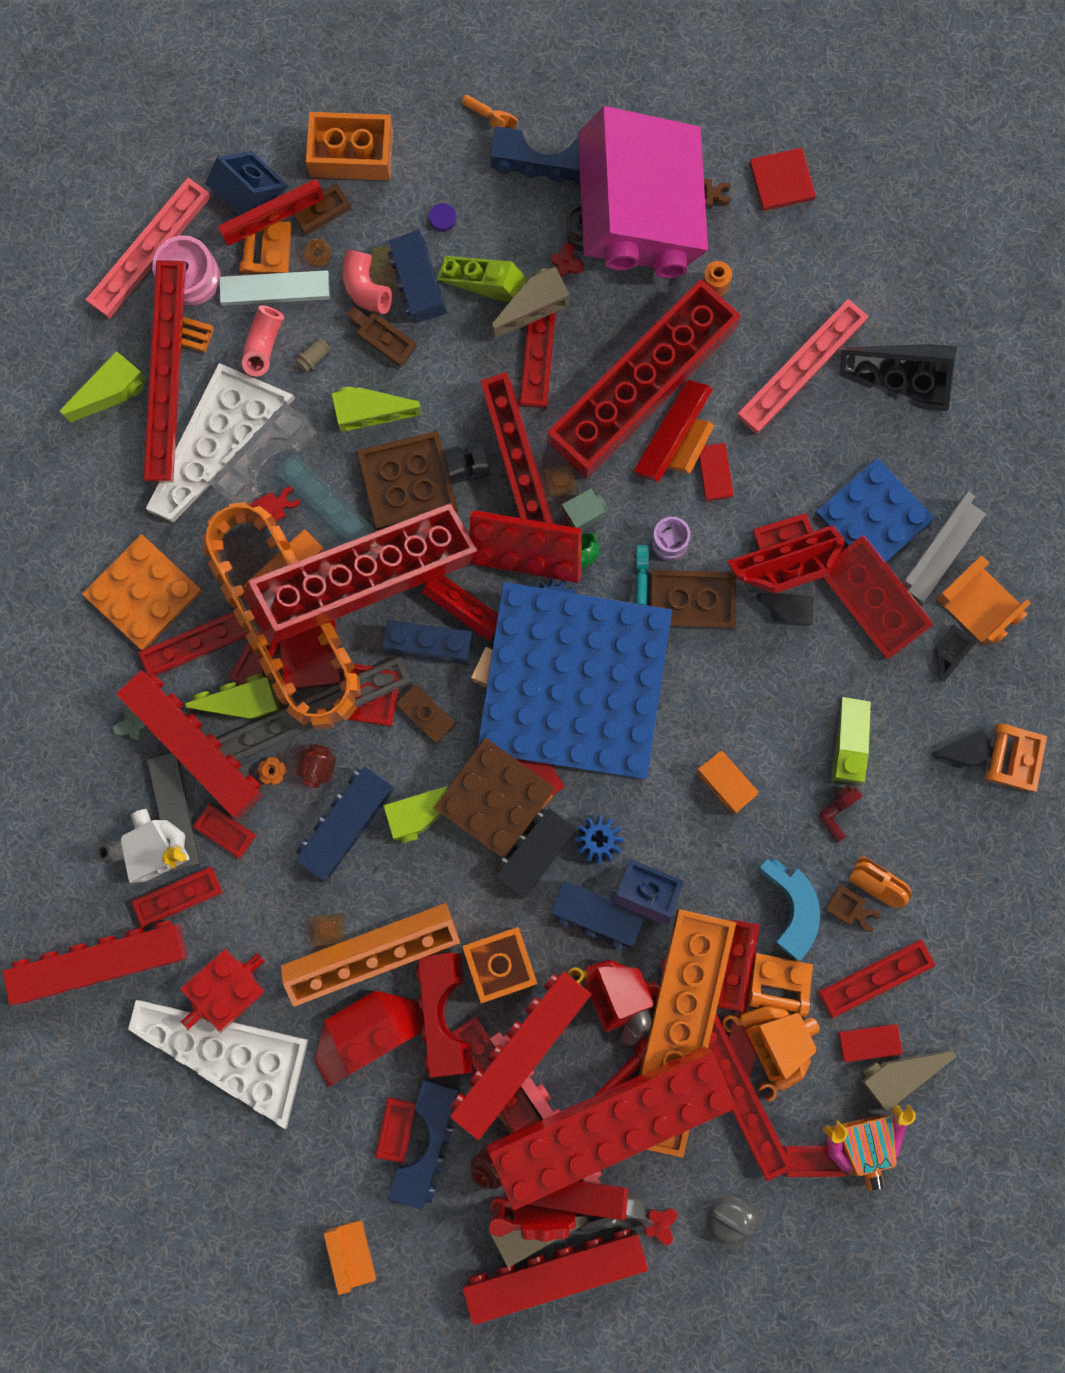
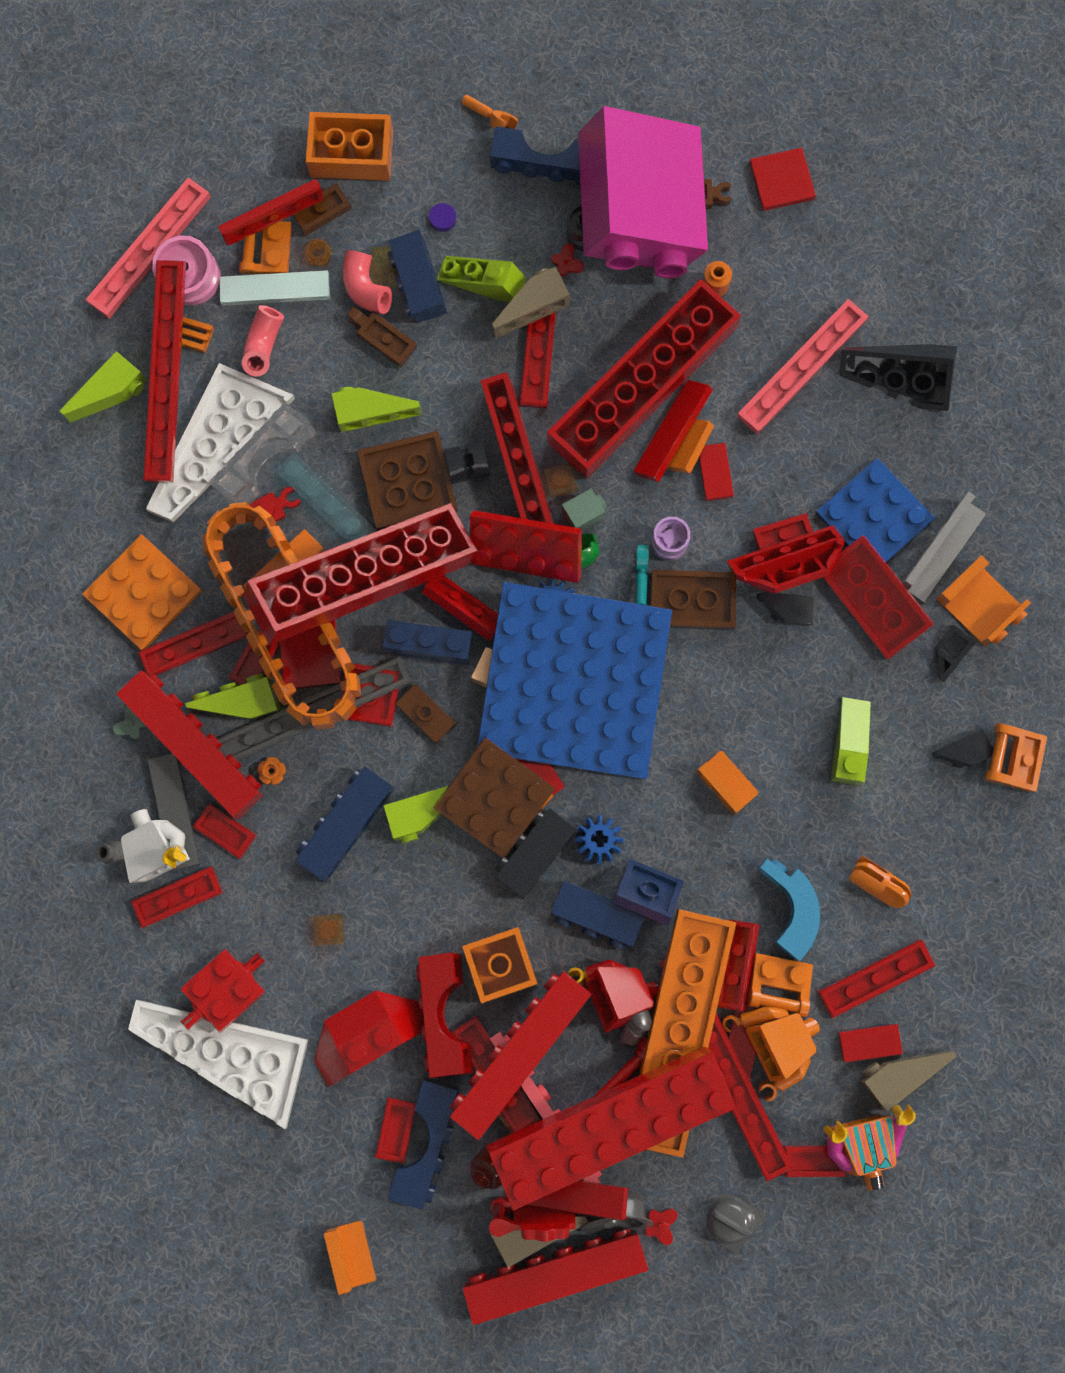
red brick [2,921,188,1005] -> none
dark blue slope [205,151,288,216] -> none
orange brick [281,903,460,1007] -> none
dark tan pin [295,338,331,373] -> none
clear red head [296,744,336,788] -> none
dark red plate [819,785,863,843] -> none
reddish brown plate [824,885,881,932] -> none

